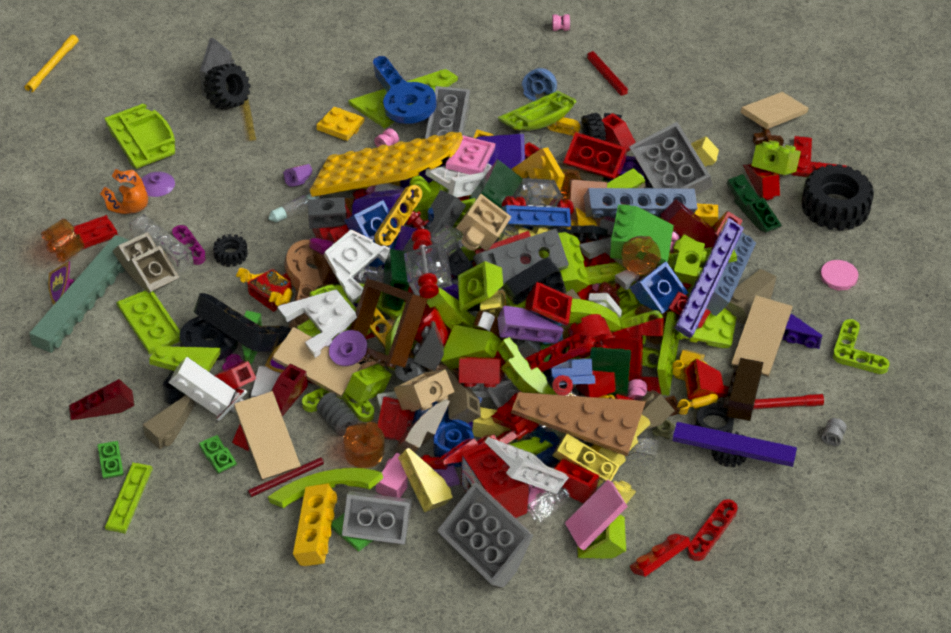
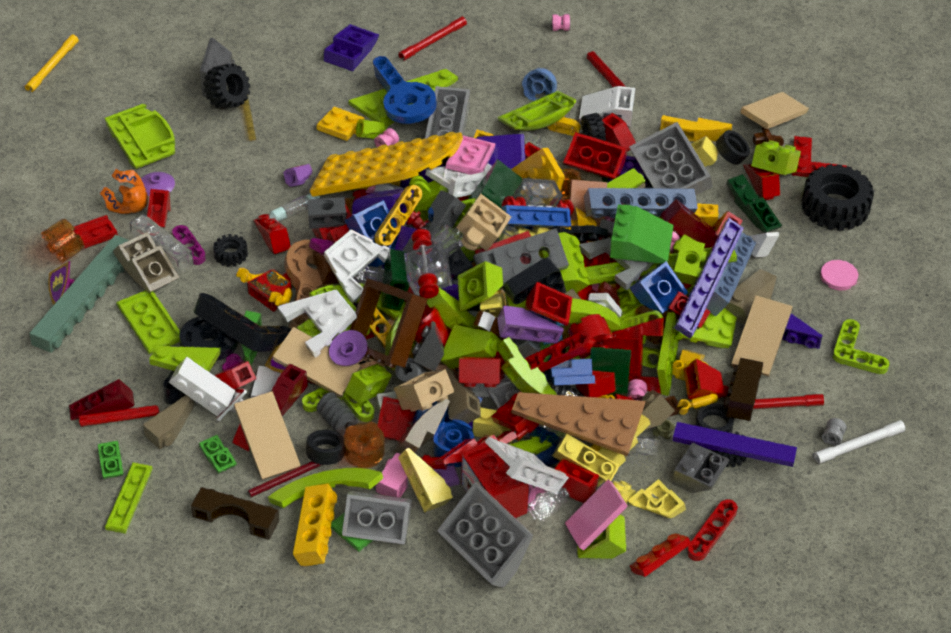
red plate [552,375,573,396] -> none
clear orange plate [621,236,661,275] -> none
none -> red axle [79,405,159,426]
none -> red slope [146,189,171,228]
none -> dark brown arch [191,487,279,540]
none -> red slope [253,214,291,254]
none -> black tyre [306,429,345,465]
none -> dark purple slope [323,24,379,72]
none -> lime rock [356,119,387,139]
none -> red piece [398,16,467,61]
none -> white slope [579,86,635,127]
none -> light yellow slope [628,479,686,518]
none -> yellow slope [660,115,733,142]
none -> flat silver slope [672,443,729,493]
none -> black tyre [716,130,750,165]
none -> white slope [750,232,779,257]
none -> white piece [813,420,905,464]

